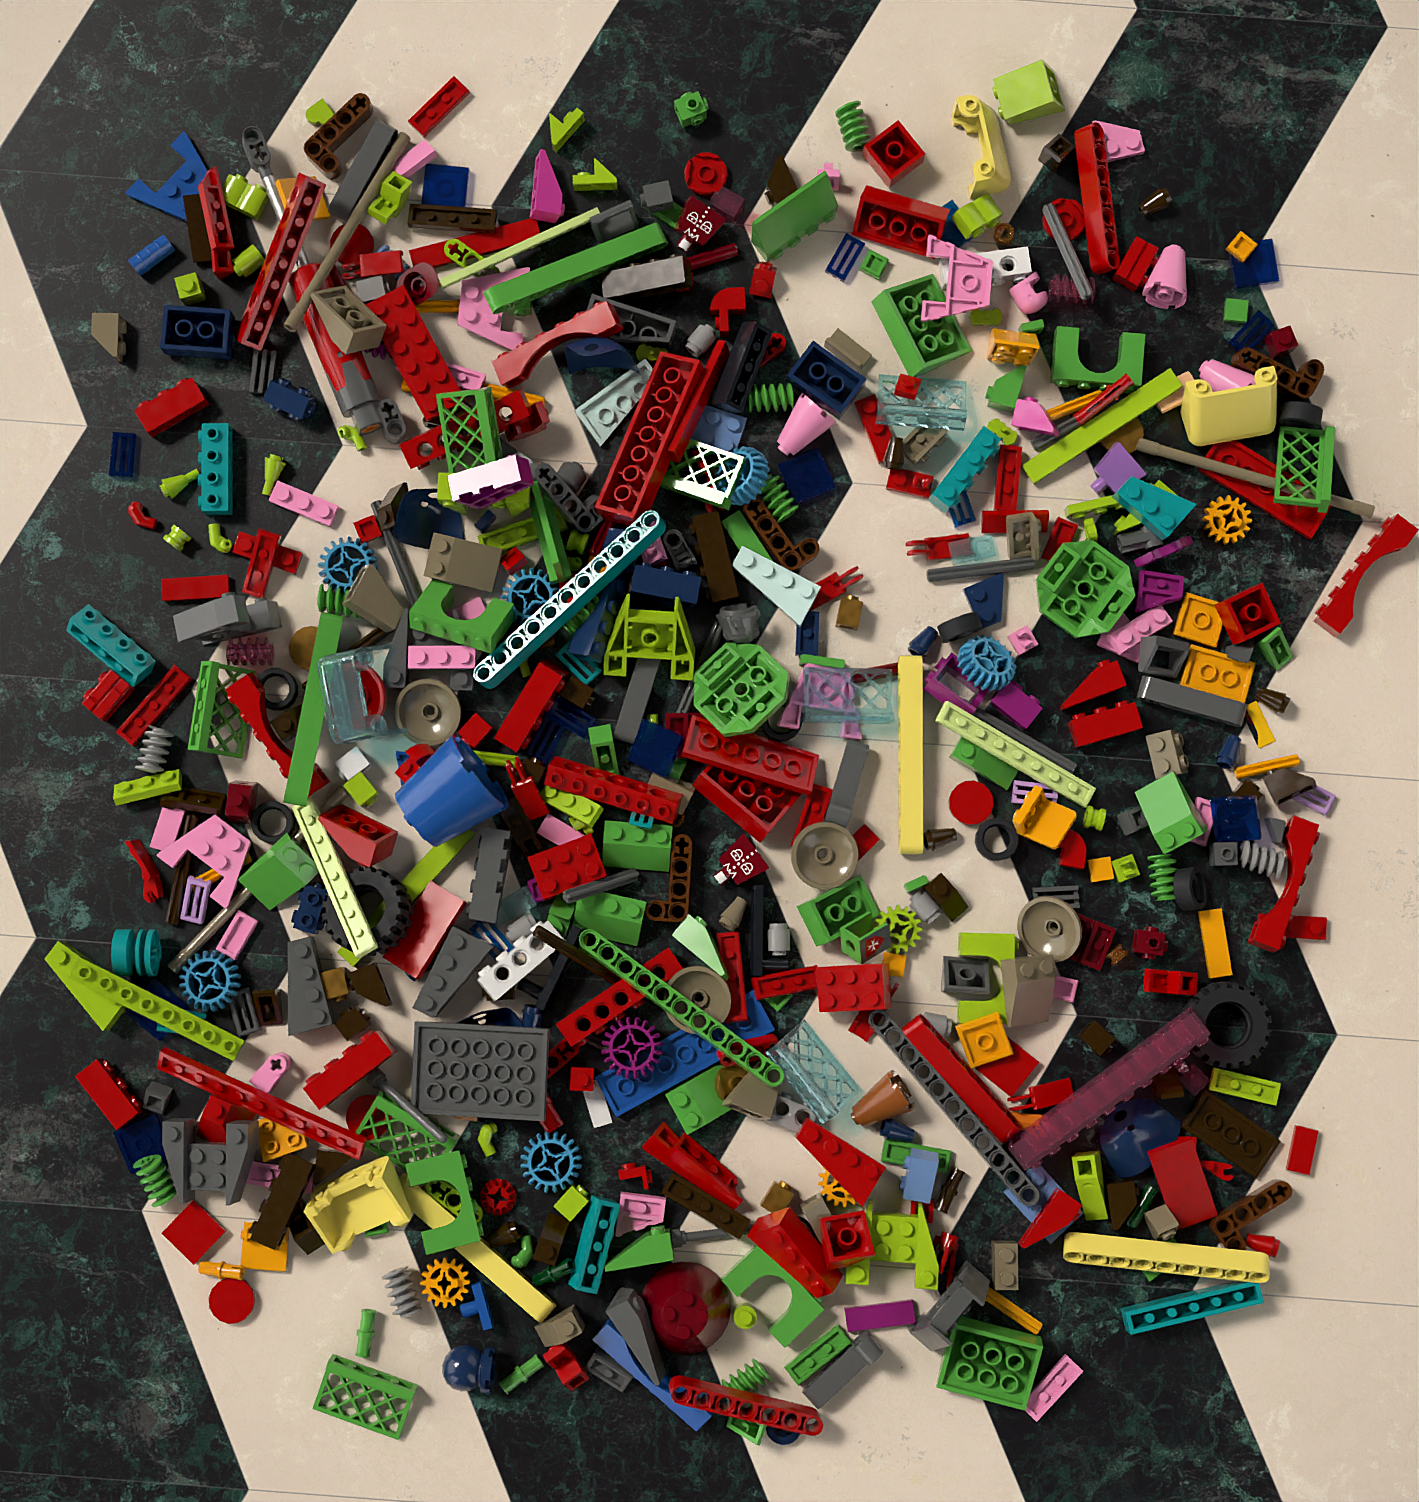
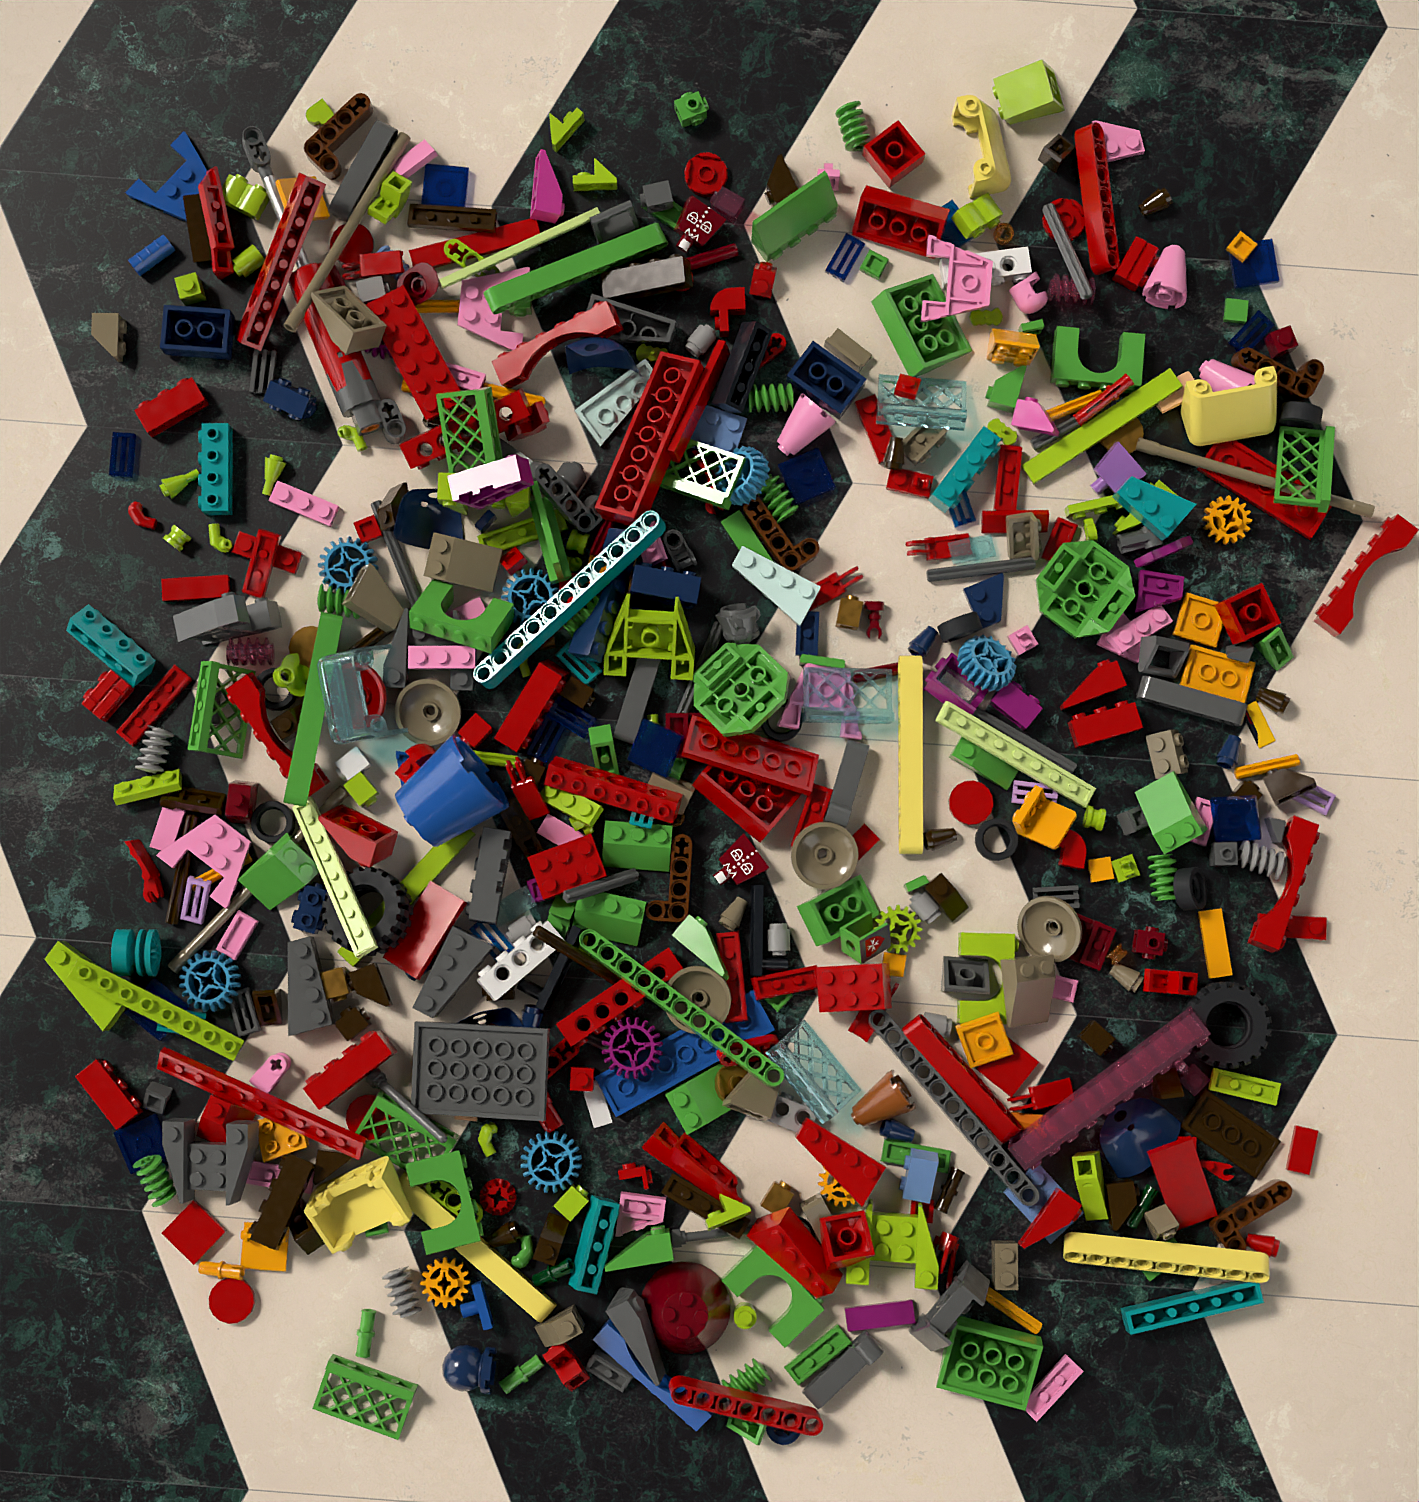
red tile [408,76,470,138] -> none
dark brown brick [689,511,739,606] -> none
none -> lime plate [273,653,310,697]
none -> lime slope [705,1194,751,1231]
none -> dark red piece [864,601,884,639]
none -> dark tan cone [1109,962,1144,993]

